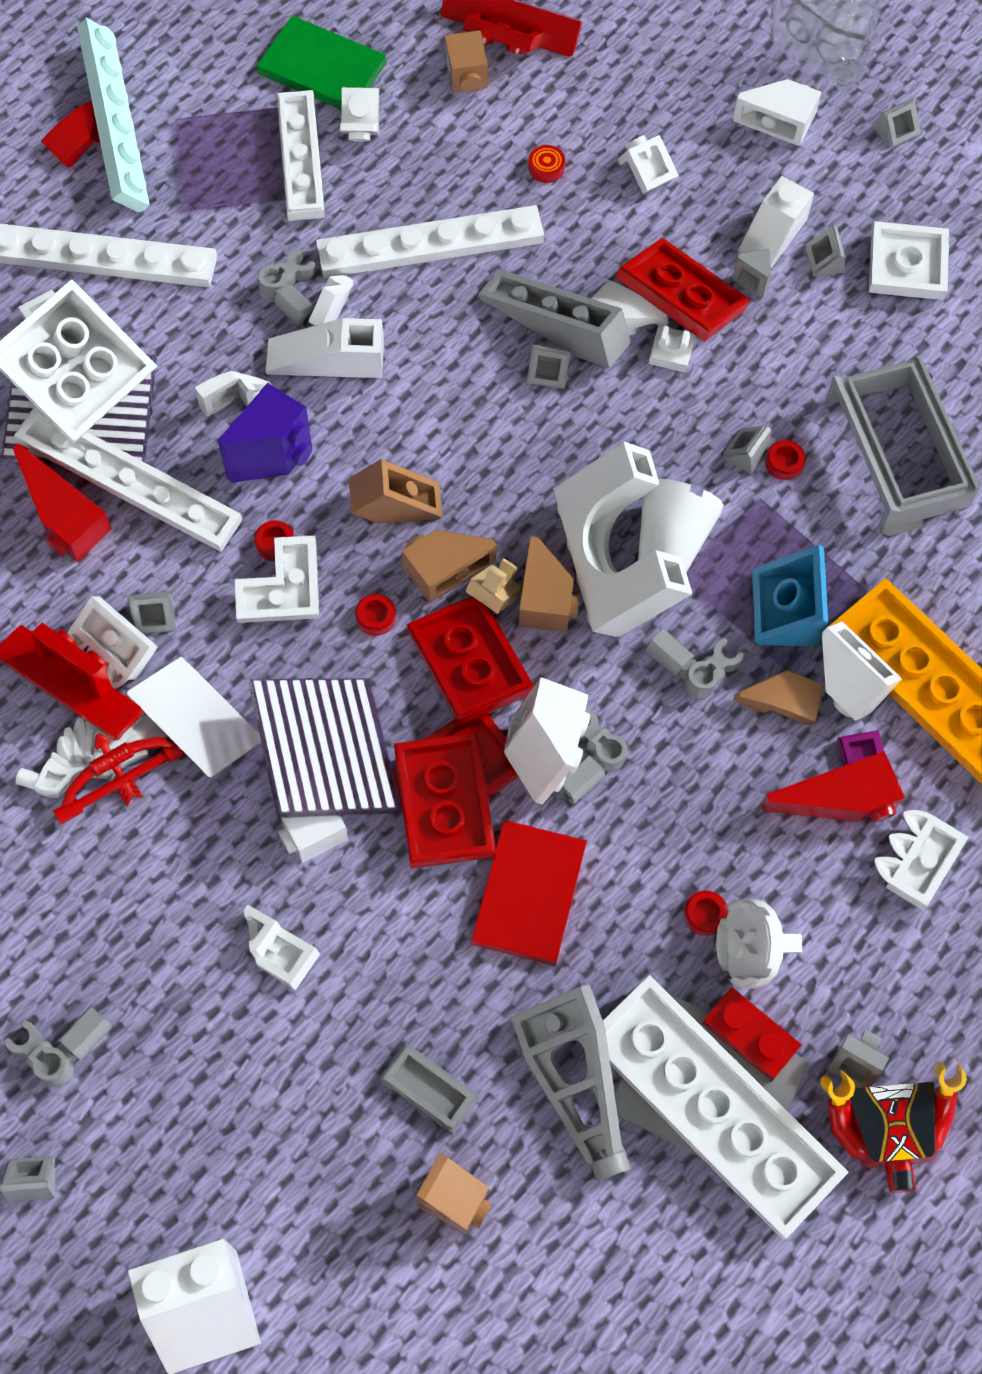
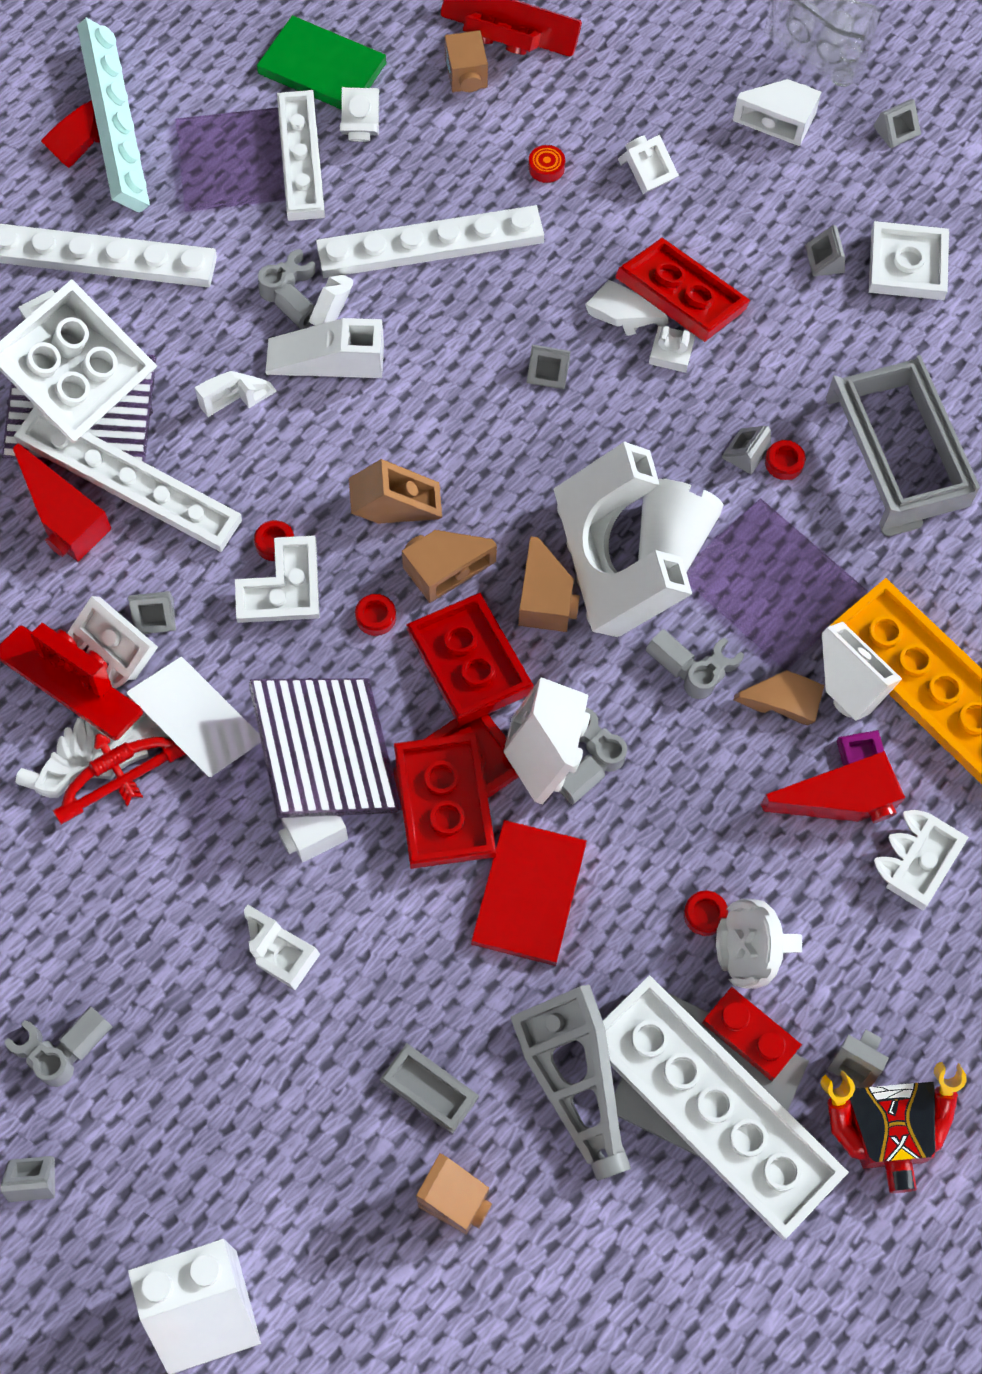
dark purple slope [218,383,312,483] -> none
tan tile [465,559,523,614] -> none
light grey slope [478,270,631,368] -> none
light grey slope [732,249,771,298] -> none
white slope [738,176,814,268] -> none
dark azure slope [752,544,828,646] -> none

